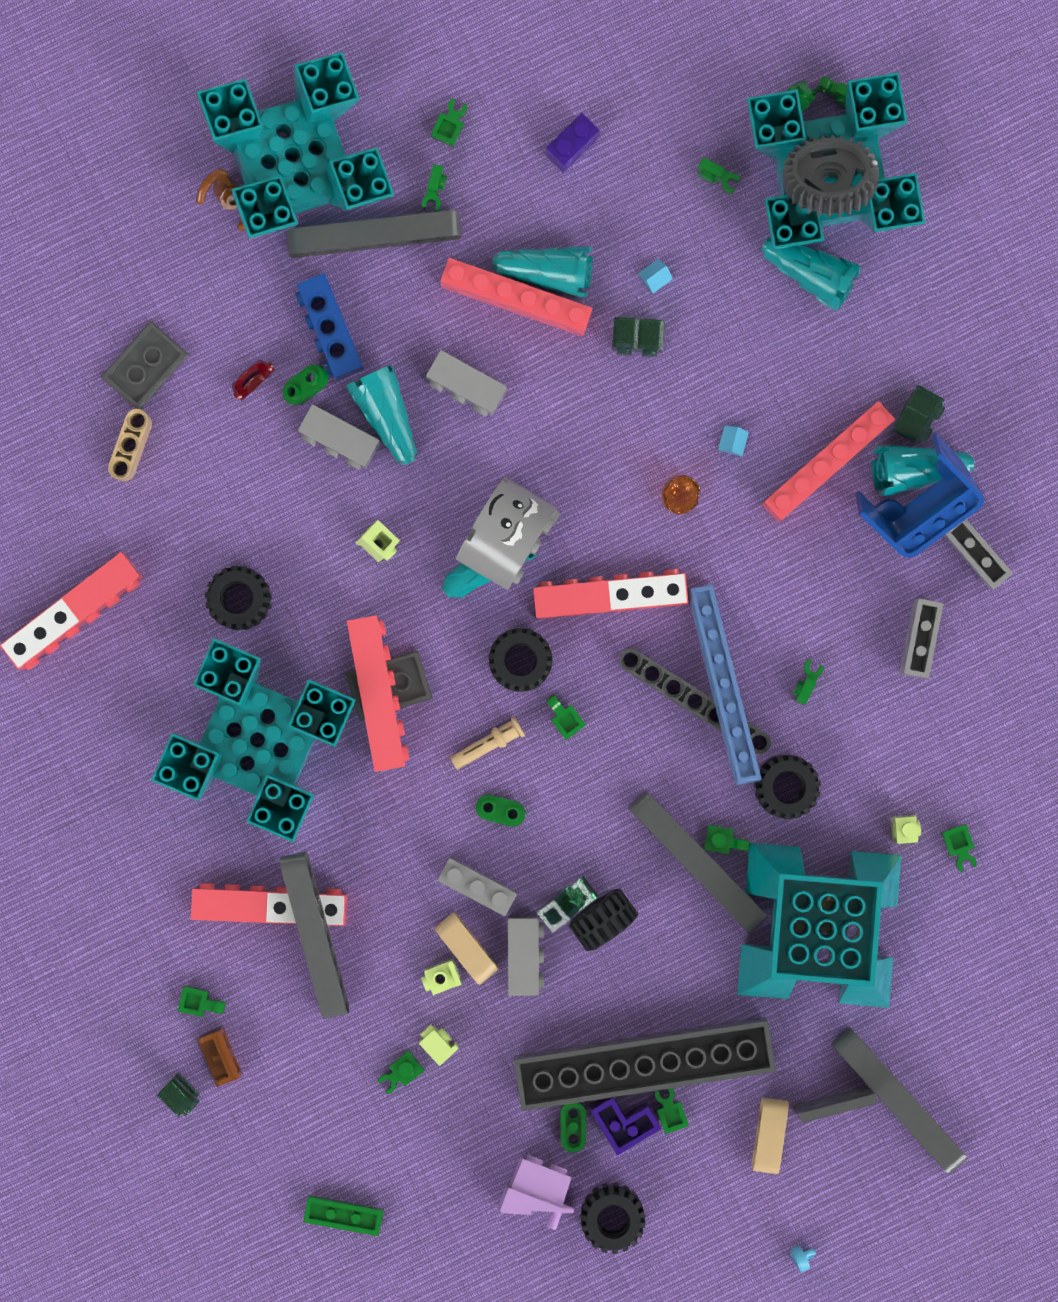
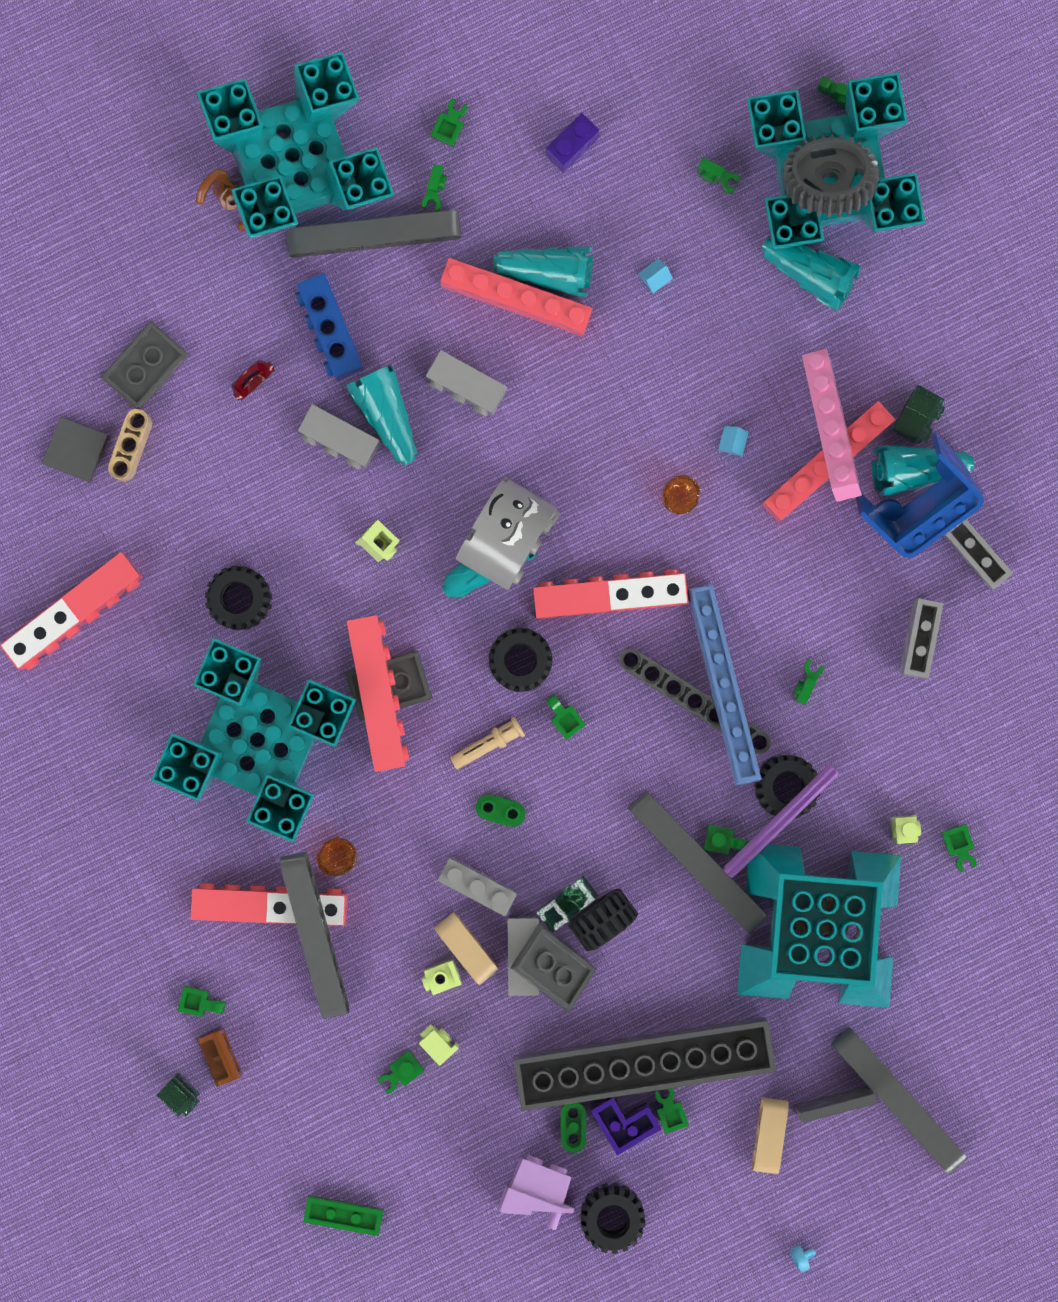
green plate [283,365,328,405] -> none
clear green brick [612,317,665,357] -> none
green plate [787,81,817,111] -> none
none -> dark grey tile [42,417,109,483]
none -> clear orange hair [316,837,358,877]
none -> dark grey tile [510,925,596,1012]
none -> medium lavender axle [724,764,839,878]
none -> bright pink brick [802,349,862,502]

